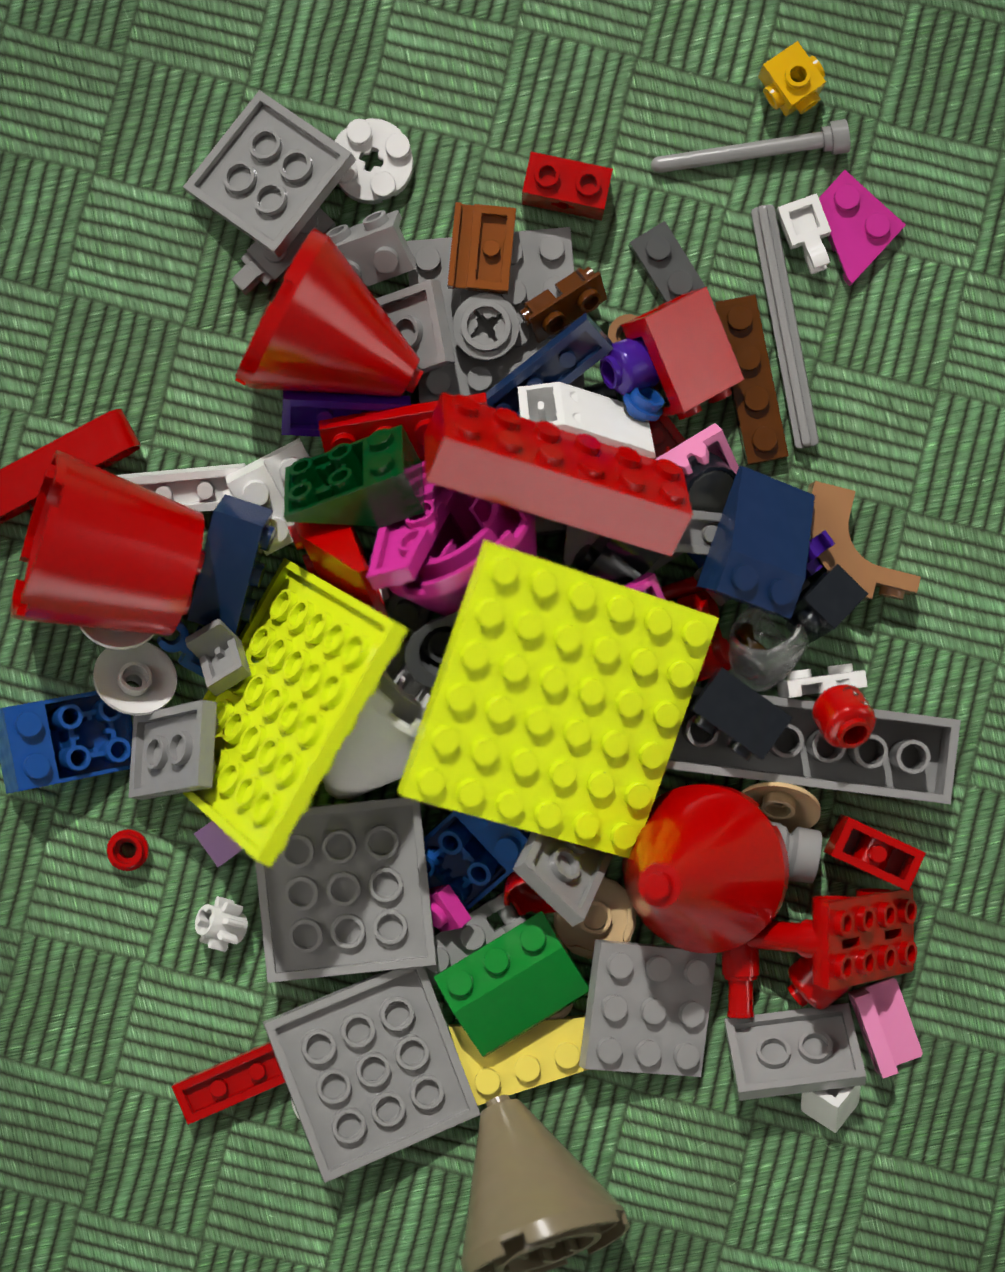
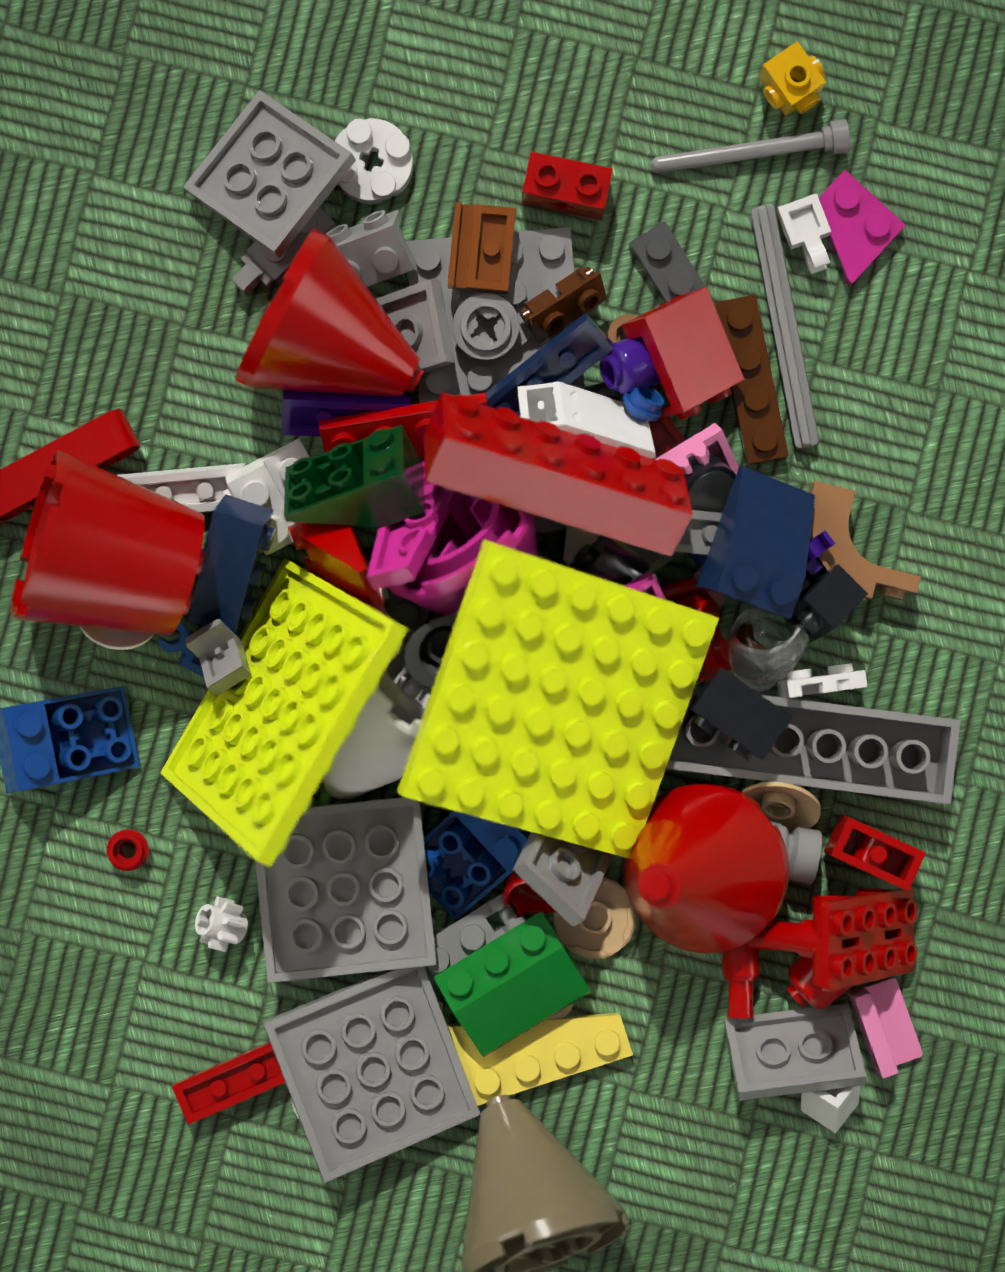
white dish [93,642,177,716] -> none
light grey plate [128,700,218,800] -> none
lavender tile [194,821,243,867] -> none
dark pink plate [429,884,472,932] -> none
light grey plate [579,939,717,1077] -> none
red head [812,684,876,748] -> none

